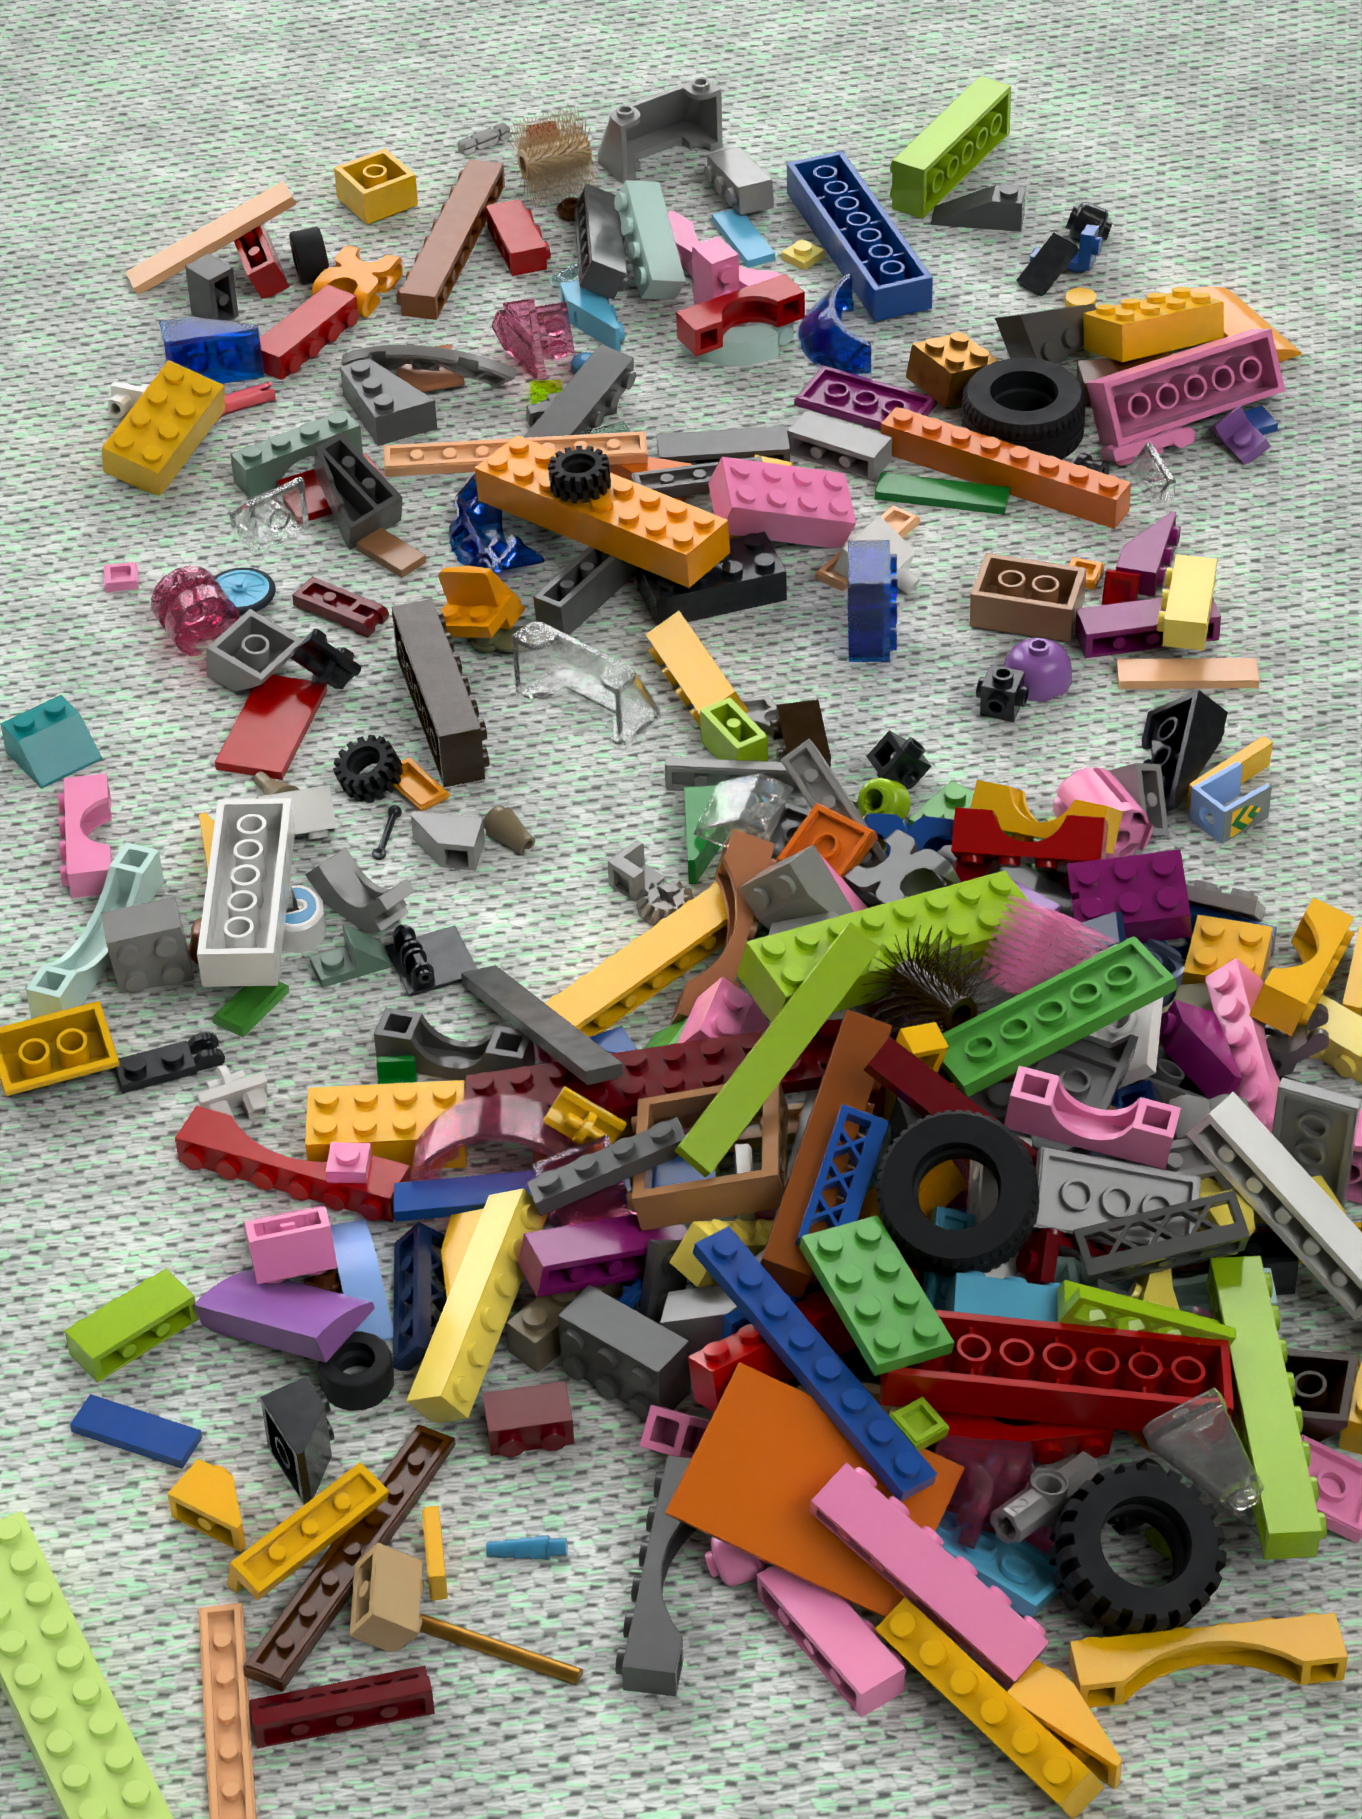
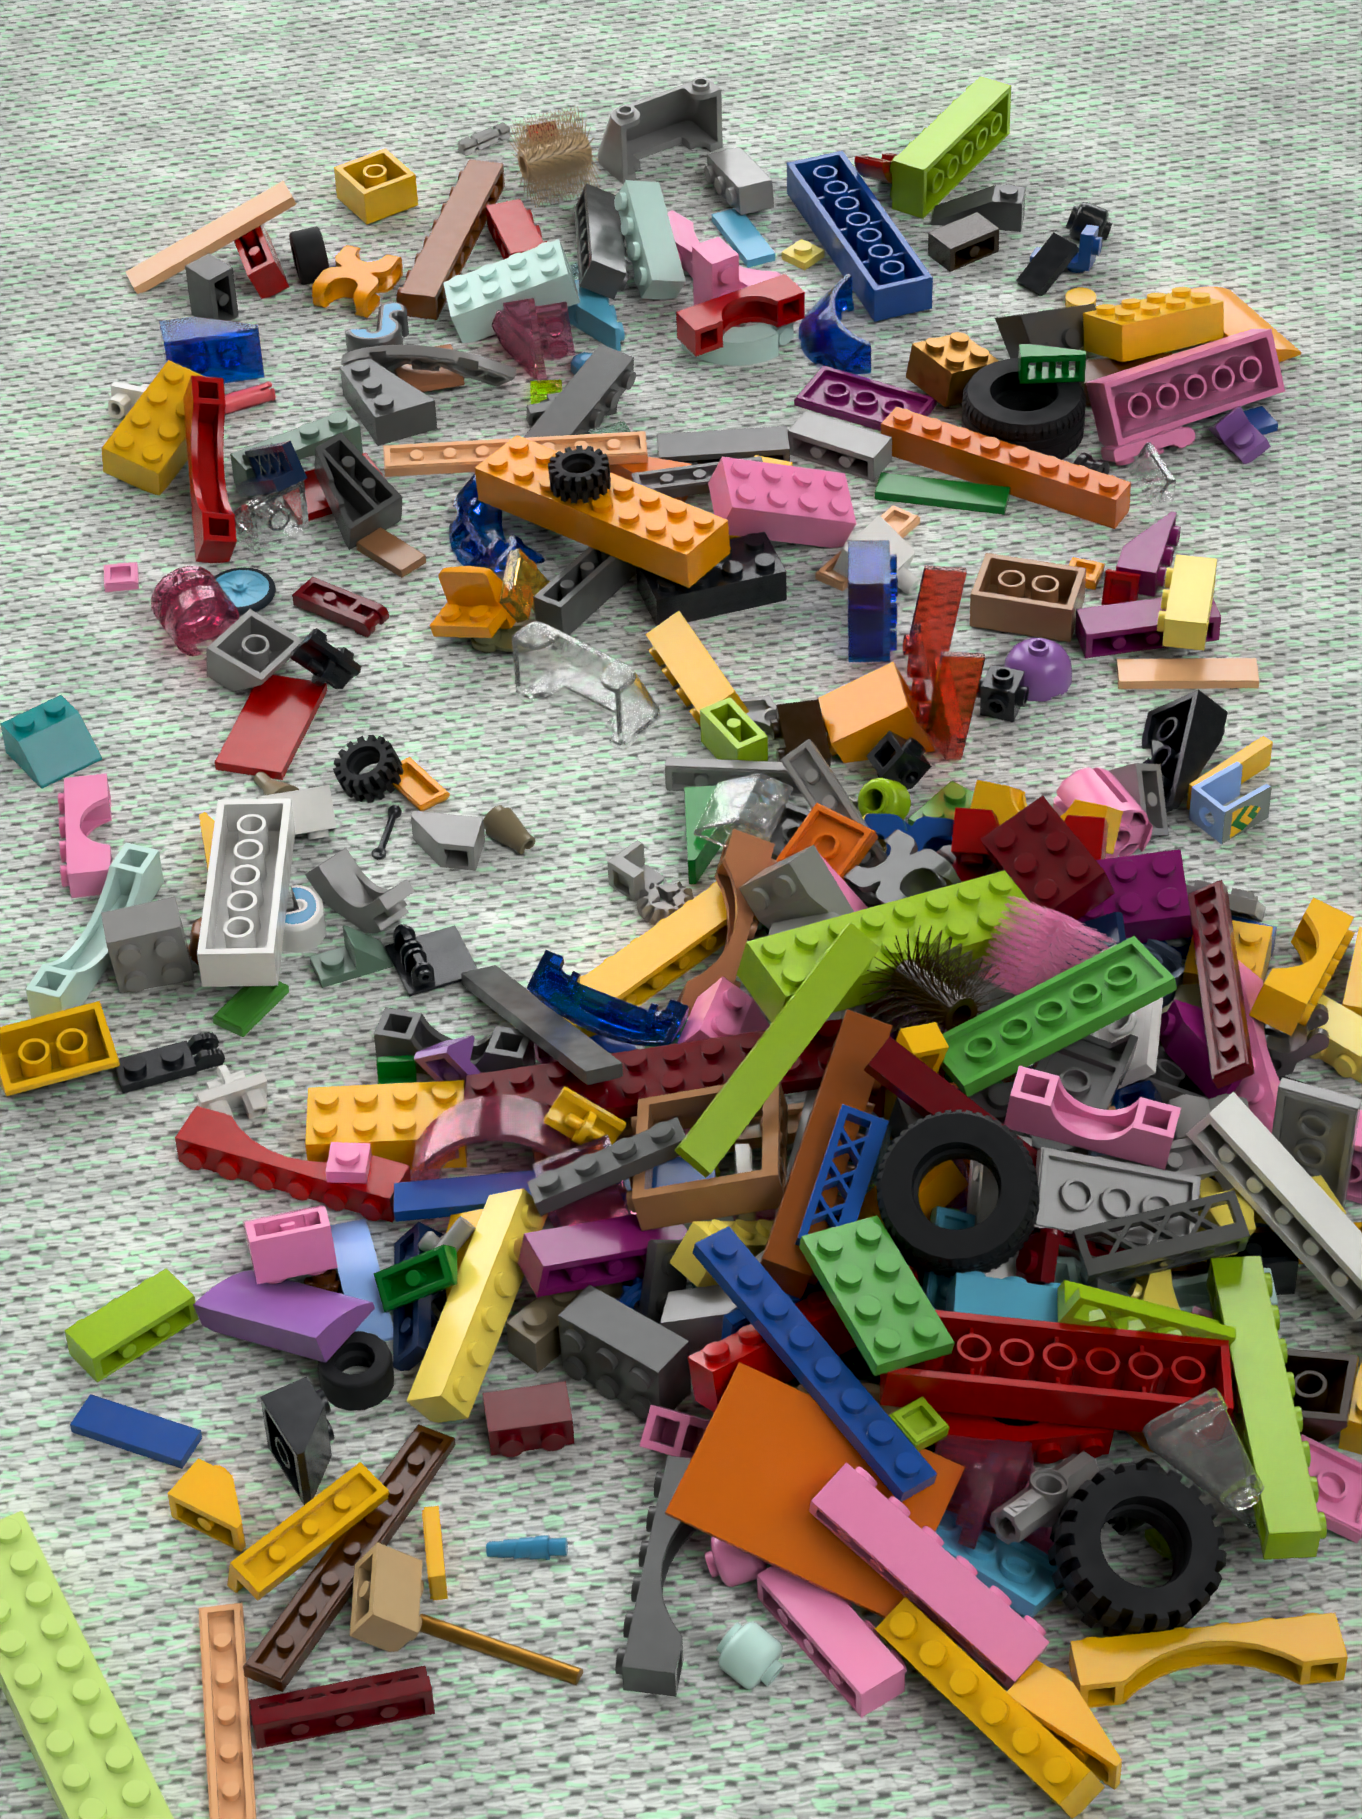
brick [250,285,359,380] -> none
brick [391,599,490,788] -> none
reddish brown plate [557,197,578,221] -> none
none -> red arch [183,375,237,563]
none -> dark blue fence [235,441,307,497]
none -> dark grey animal [345,302,409,353]
none -> green slope [373,1244,457,1312]
none -> medium lavender slope [414,1035,481,1081]
none -> light grey arm [418,1216,476,1252]
none -> light aqua brick [443,239,580,343]
none -> clear yellow plate [499,548,550,623]
none -> clear blue windscreen [527,950,689,1047]
none -> light aqua head [716,1622,784,1689]
none -> light orange slope [818,661,935,763]
none -> red slope [854,153,898,184]
none -> clear red windscreen [903,565,985,760]
none -> dark brown brick [928,212,999,272]
none -> dark red brick [981,795,1115,920]
none -> green slope [1018,344,1086,384]
none -> dark red tile [1188,880,1255,1089]

